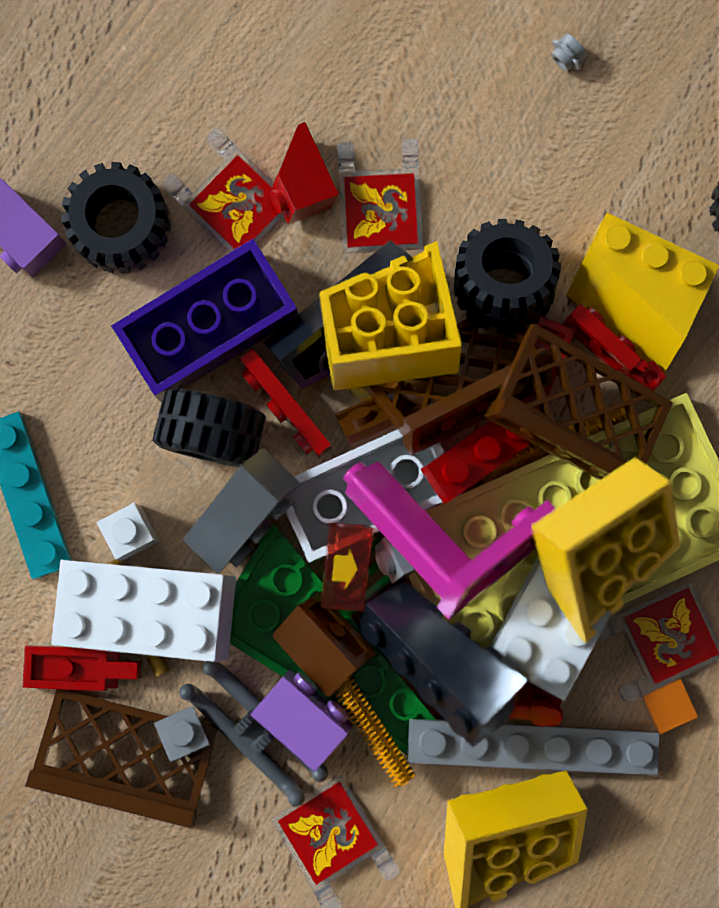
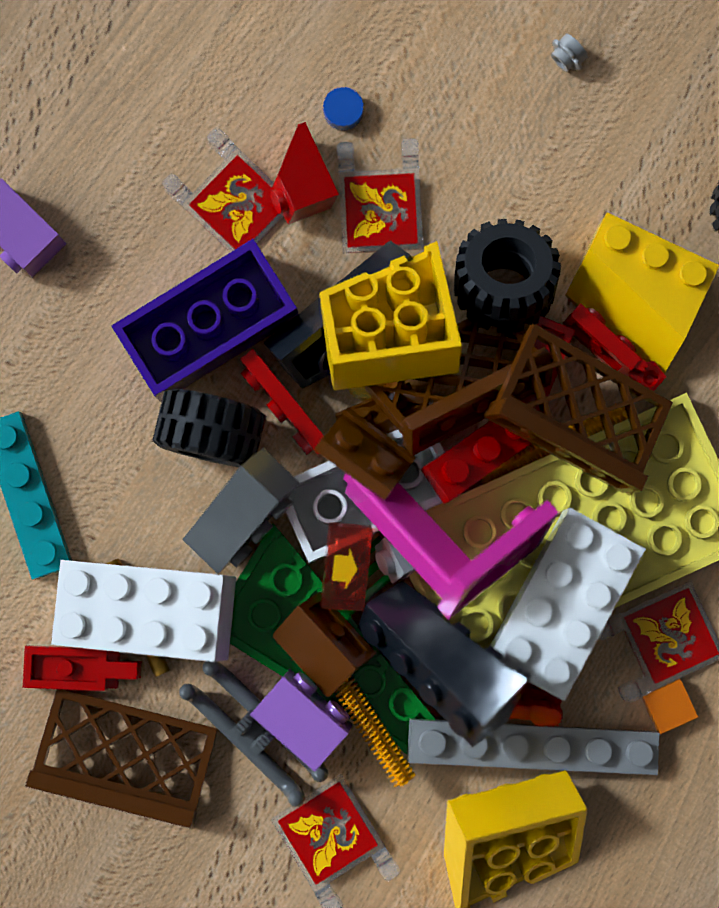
black tyre [61,162,171,274] -> none
white brick [96,503,160,561] -> none
light grey plate [154,706,210,763] -> none
yellow wedge [532,458,681,643] -> none
none -> reddish brown plate [314,407,416,501]
none -> blue tile [323,87,363,130]

